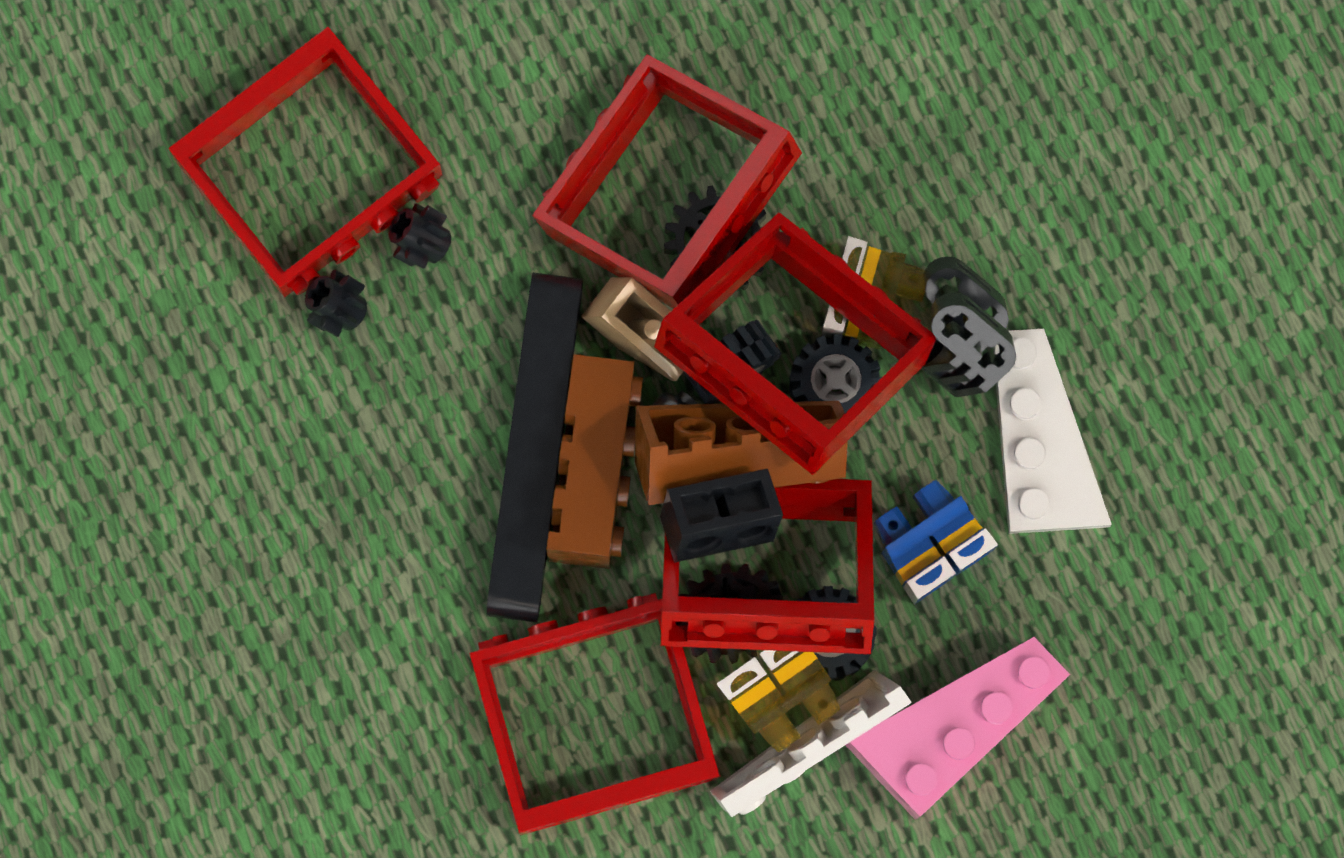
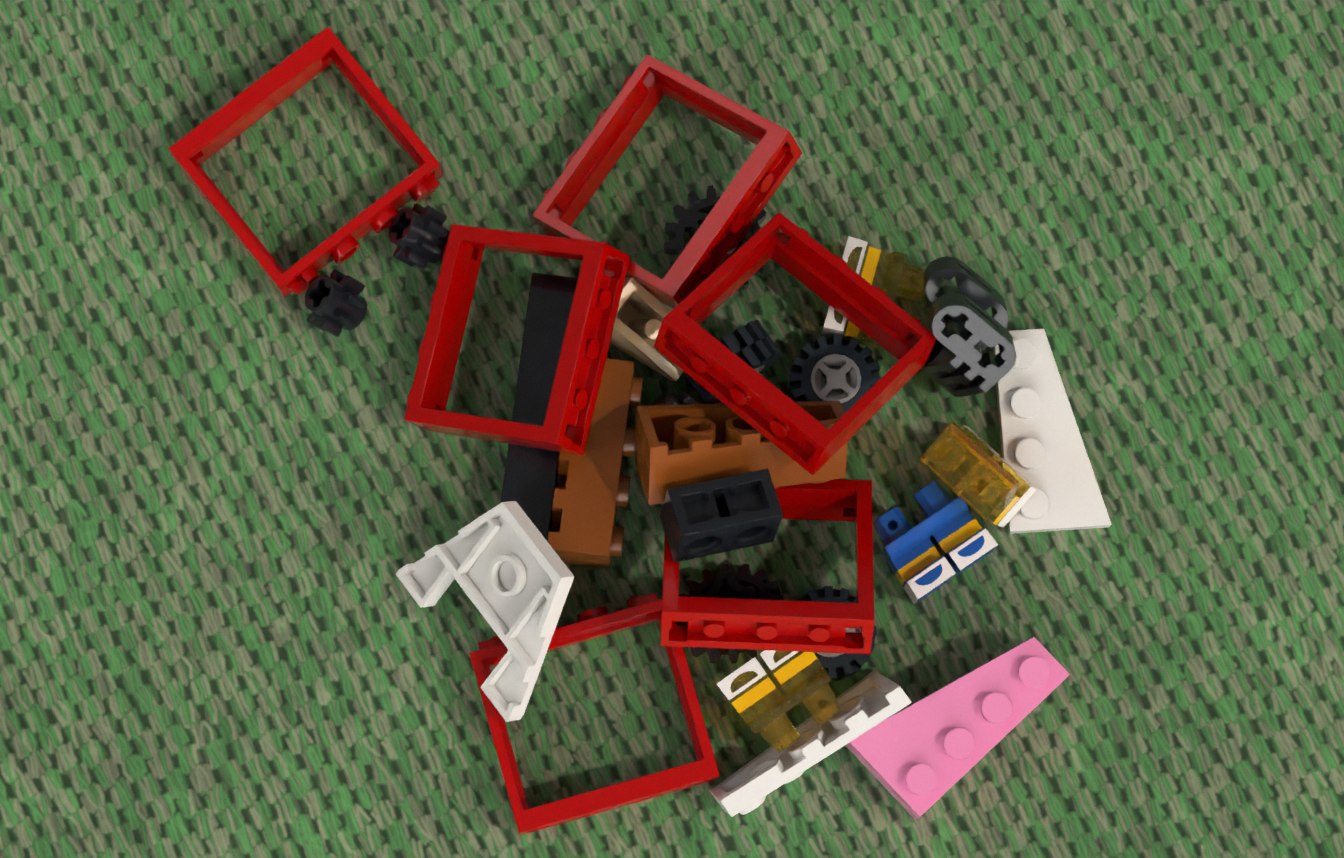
none -> white wing [396,501,575,722]
none -> red window [404,224,630,456]
none -> clear yellow hips [919,421,1037,528]

